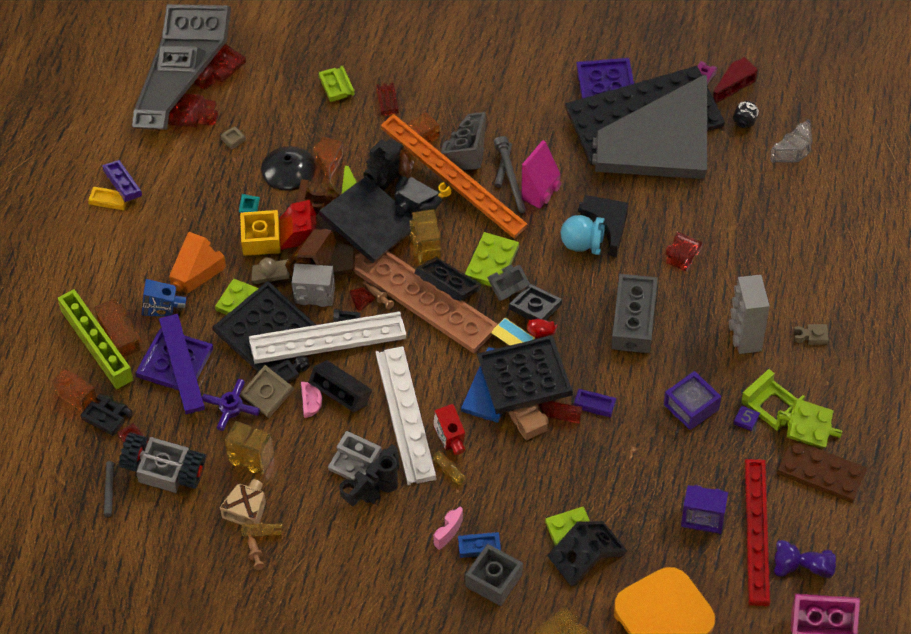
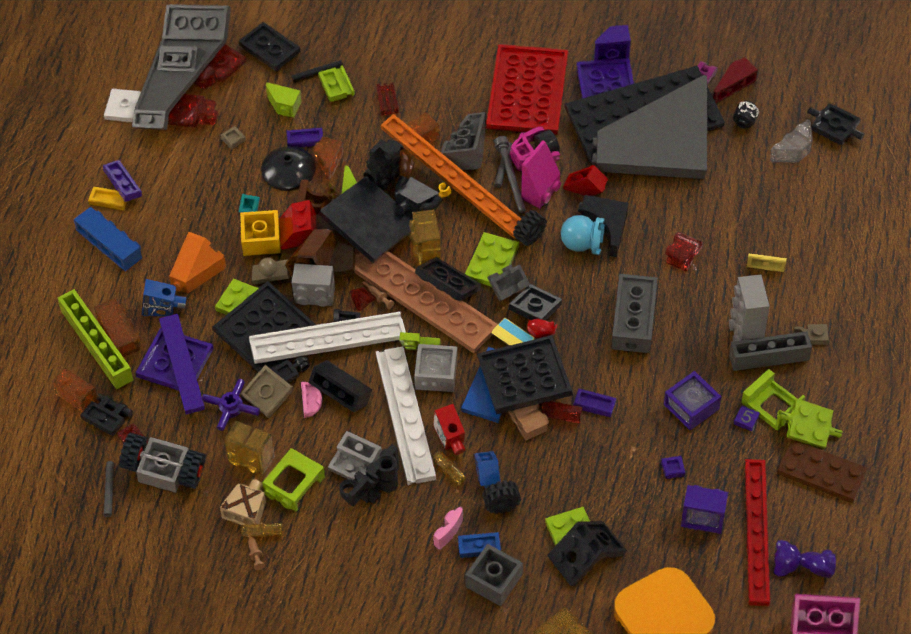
none -> blue brick [74,207,142,271]
none -> white plate [104,89,141,122]
none -> black plate [239,22,301,71]
none -> lime window [262,448,325,512]
none -> lime slope [266,83,302,118]
none -> dark purple tile [287,128,324,147]
none -> black bar [291,60,343,82]
none -> lime plate [399,332,441,352]
none -> piece [414,344,457,392]
none -> blue slope [474,451,501,488]
none -> black tyre [482,480,521,514]
none -> red plate [486,44,568,135]
none -> dark pink piece [509,126,560,171]
none -> black tyre [513,210,547,246]
none -> red slope [563,165,608,196]
none -> dark purple slope [594,25,631,61]
none -> dark purple tile [661,456,686,479]
none -> dark grey brick [729,331,812,371]
none -> light yellow slope [747,253,787,272]
none -> black plate [807,103,865,146]

